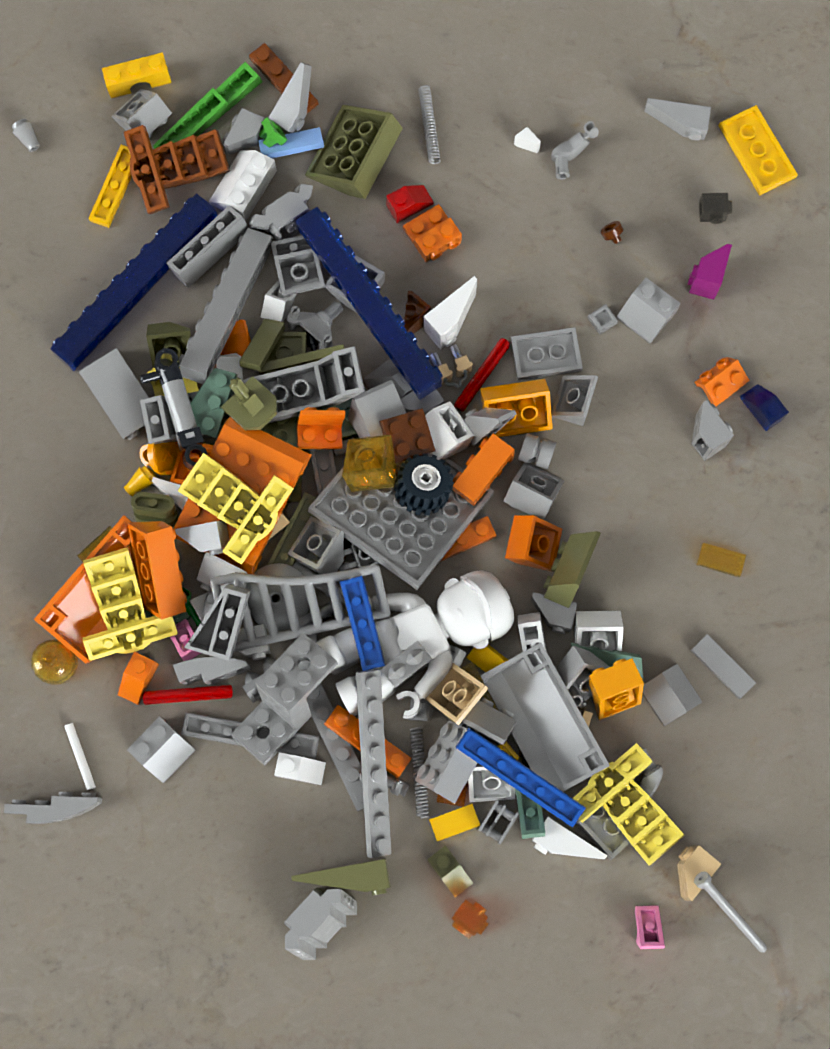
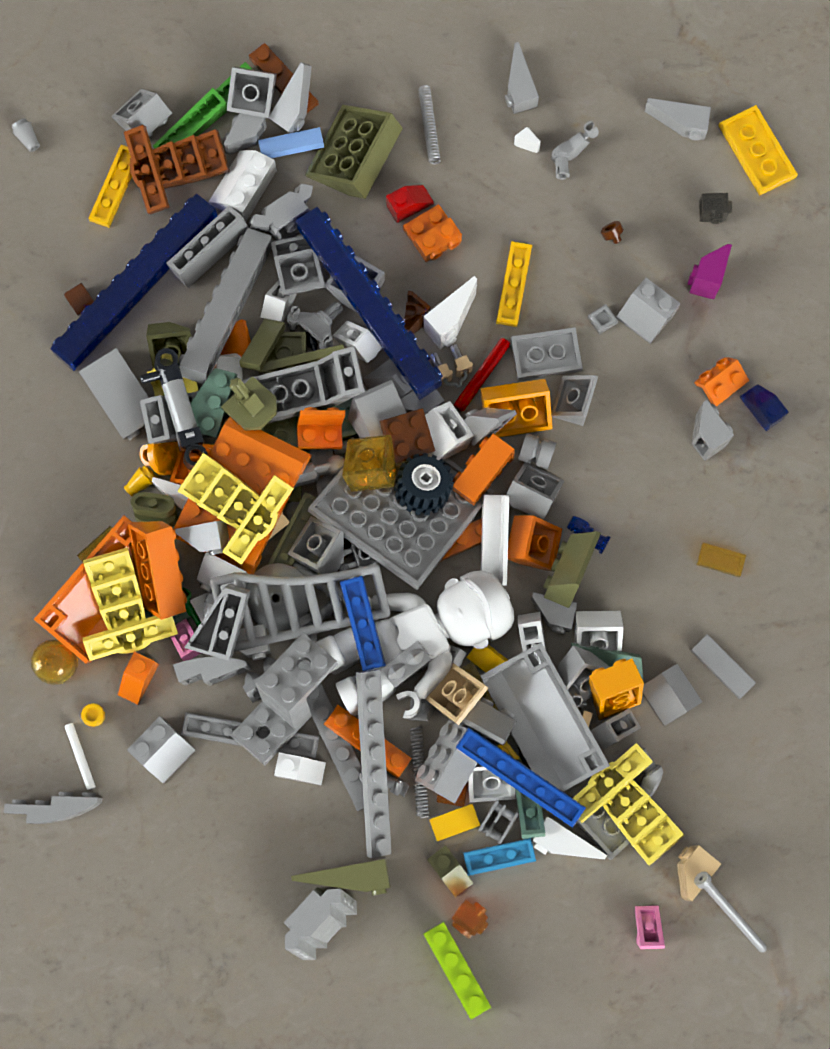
yellow arch [102,52,172,99] -> none
red axle [143,685,233,705] -> none
bright green tile [259,117,287,148] -> none
none -> reddish brown slope [64,283,96,316]
none -> yellow tile [81,703,105,727]
none -> light grey slope [227,66,277,118]
none -> light grey piece [295,455,346,487]
none -> white slope [332,321,383,363]
none -> lime brick [423,921,491,1020]
none -> dark azure tile [463,838,536,876]
none -> white panel [481,495,509,586]
none -> yellow tile [496,241,532,327]
none -> light grey slope [505,42,539,114]
none -> clear blue connector [567,516,611,554]
none -> light grey slope [590,708,641,751]

